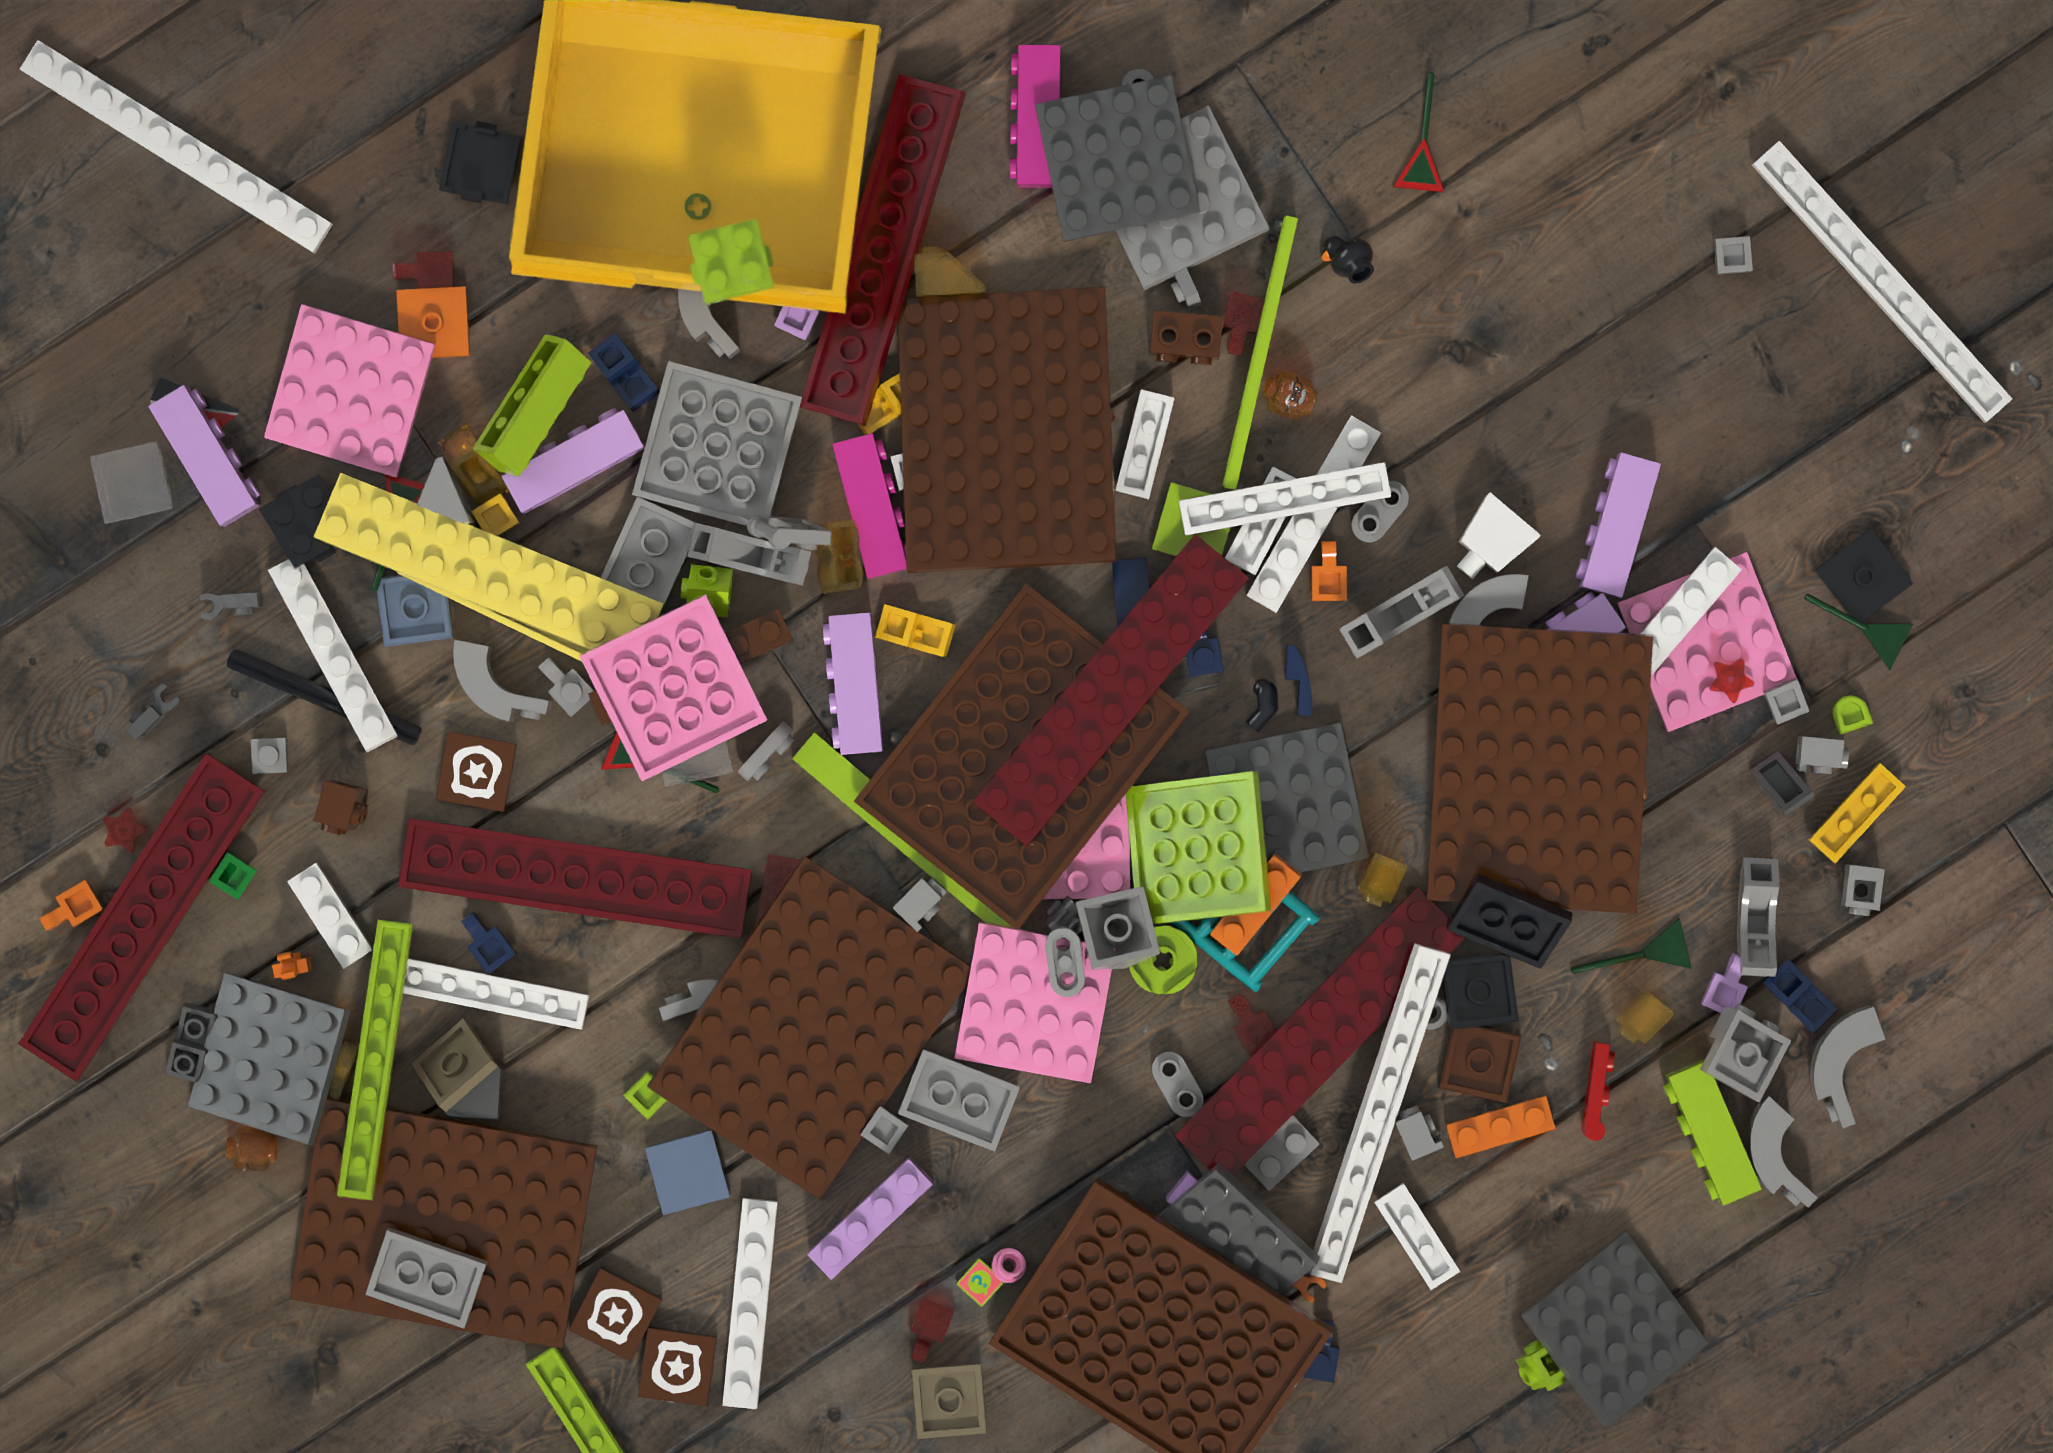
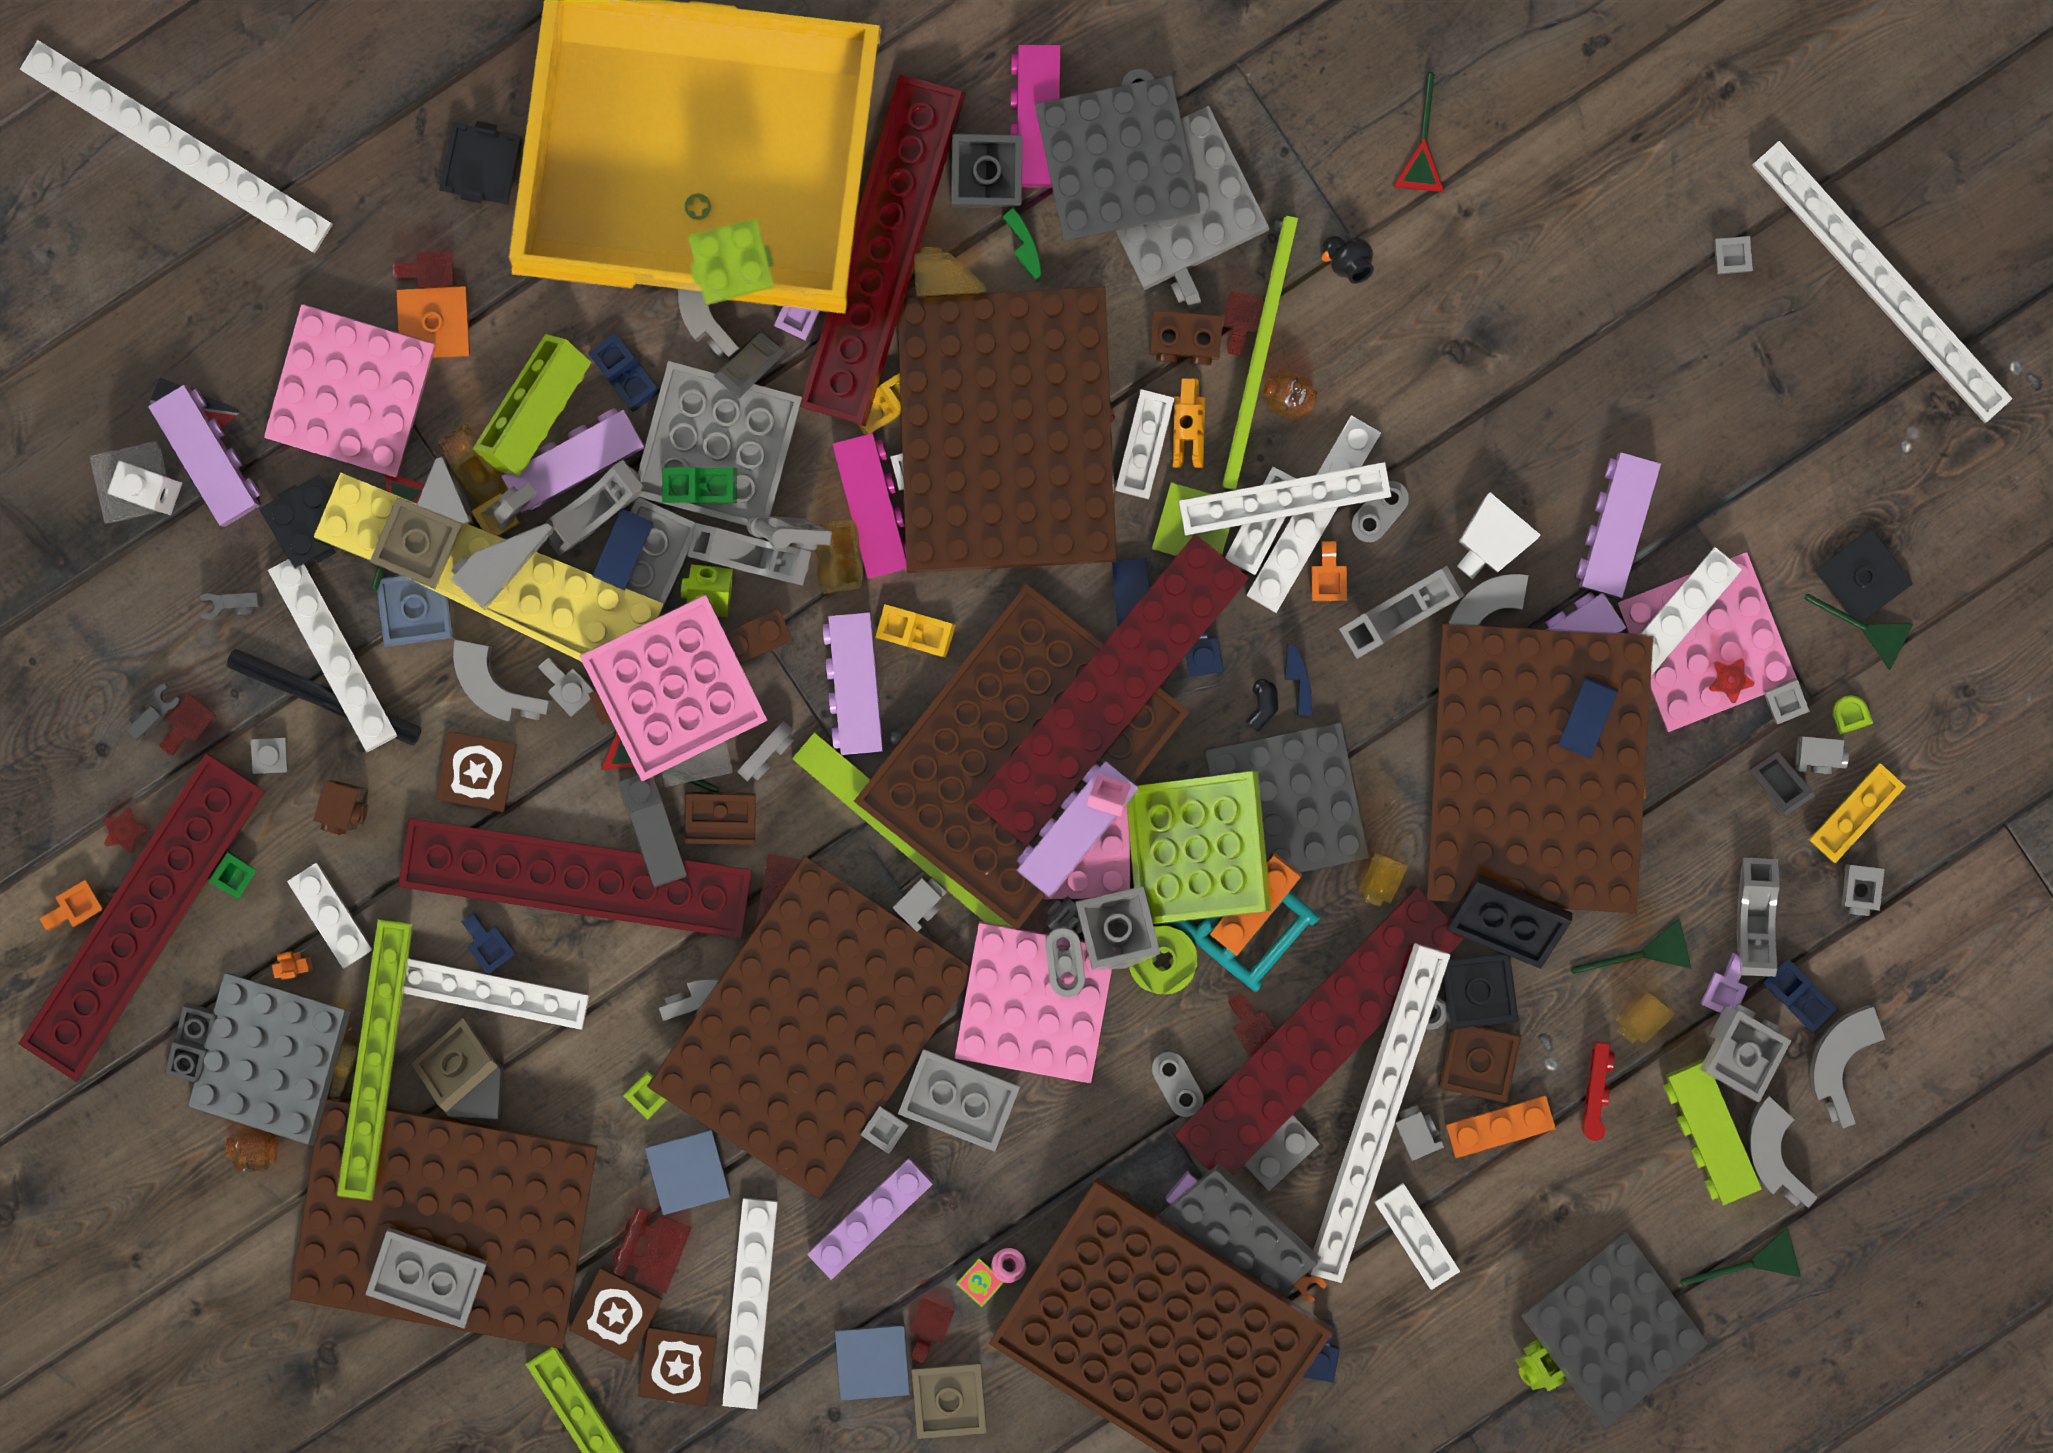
none -> white torso [107,460,182,515]
none -> clear red plate [159,694,217,756]
none -> dark tan plate [370,497,463,590]
none -> light grey slope [451,523,554,610]
none -> light grey plate [486,483,538,530]
none -> light grey arch [544,460,644,557]
none -> dark blue slope [593,509,654,591]
none -> clear red plate [612,1207,692,1293]
none -> dark grey slope [618,775,687,888]
none -> green slope [662,467,737,503]
none -> reddish brown plate [685,792,756,845]
none -> dark grey tile [714,330,786,398]
none -> sand blue tile [835,1325,910,1401]
none -> dark grey slope [950,134,1023,208]
none -> green slope [1003,208,1041,282]
none -> lavender brick [1017,761,1138,899]
none -> bright pink plate [1087,774,1131,816]
none -> light orange hinge [1173,378,1205,468]
none -> dark blue slope [1558,676,1619,759]
none -> dark green piece [1680,1227,1801,1286]

